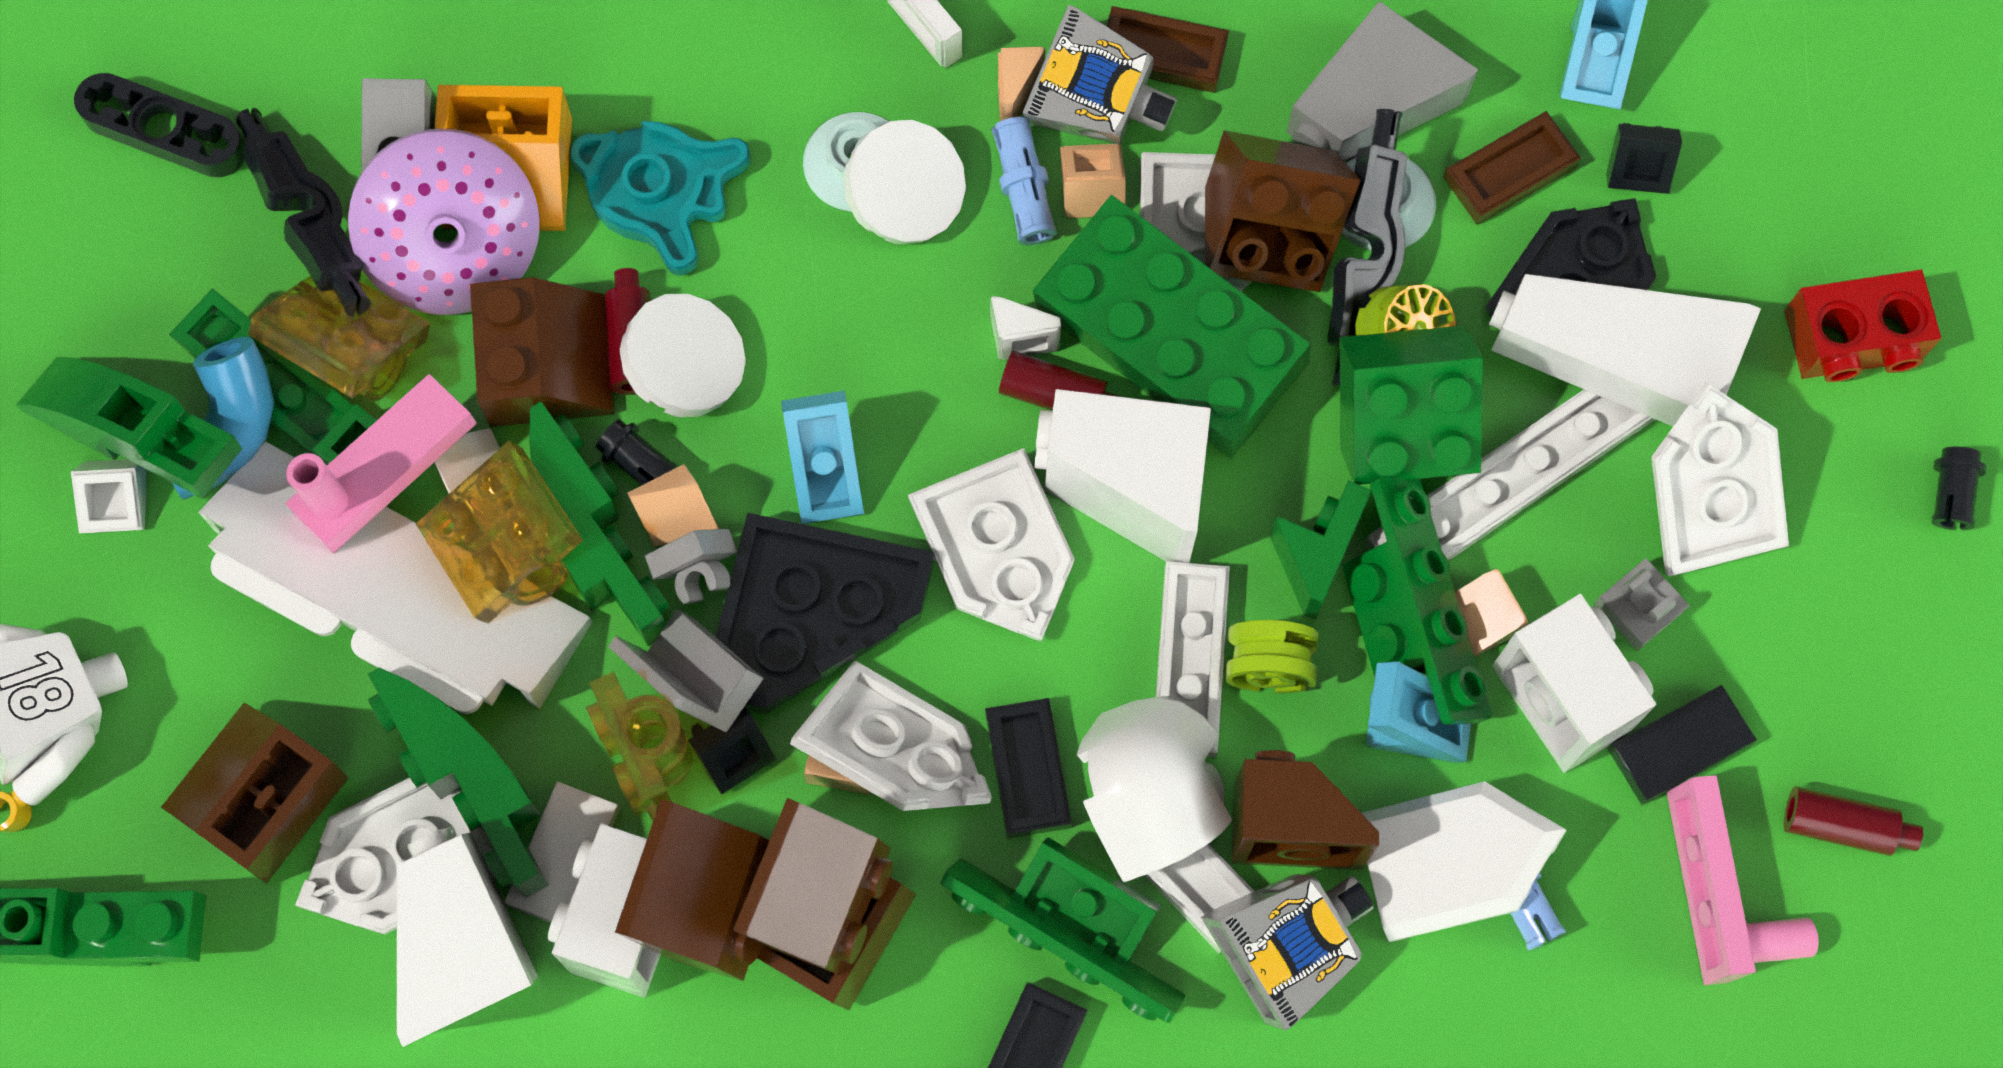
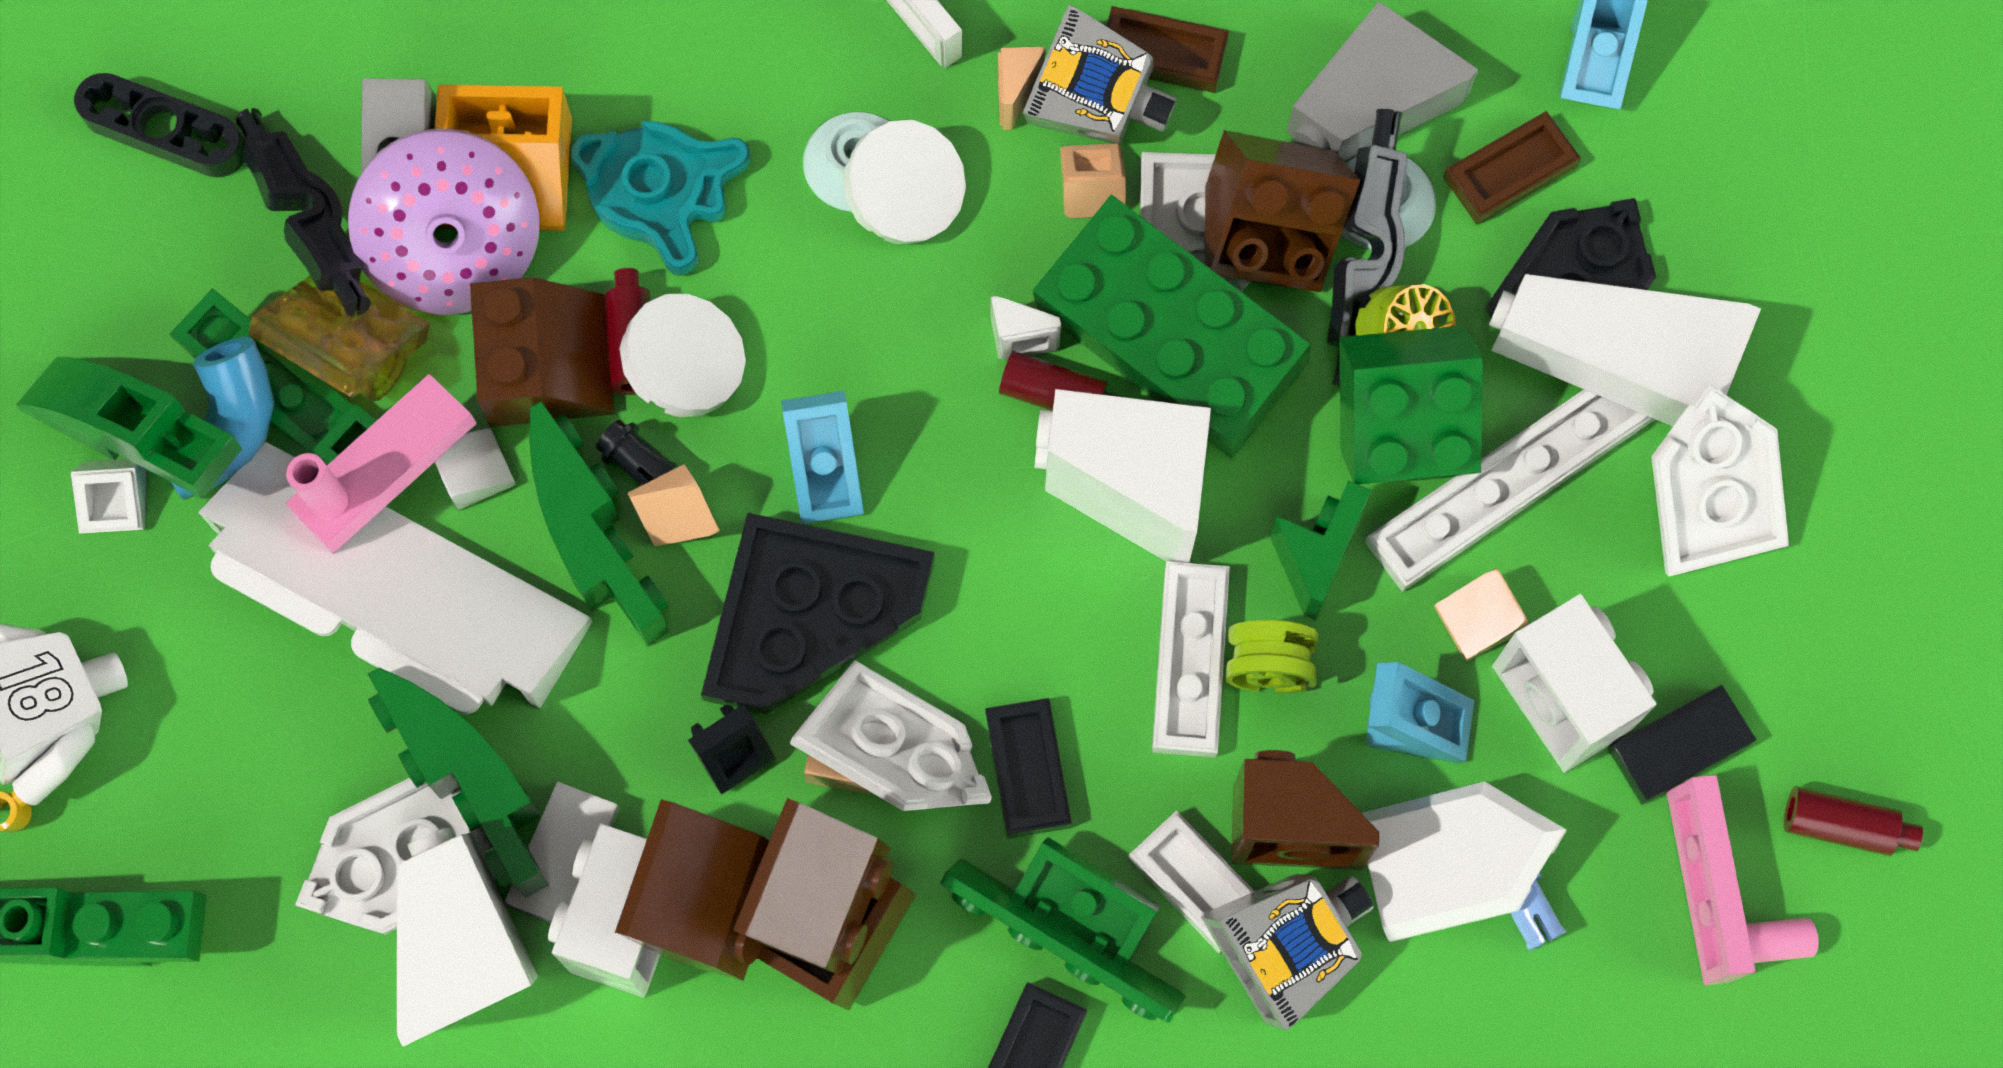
reddish brown slope [161,702,348,884] -> none
clear yellow plate [416,441,583,624] -> none
clear yellow plate [586,671,693,821] -> none
light grey panel [608,609,764,732] -> none
light grey tile [645,529,737,604] -> none
white tile [908,448,1075,642] -> none
light blue pin [991,117,1057,245] -> none
white brick [1077,697,1232,882] -> none
green bracket [1342,477,1492,725] -> none
light grey tile [1594,558,1690,651] -> none
black tile [1606,123,1682,194] -> none
red brick [1784,269,1942,382] -> none
black pin [1932,446,1987,530] -> none

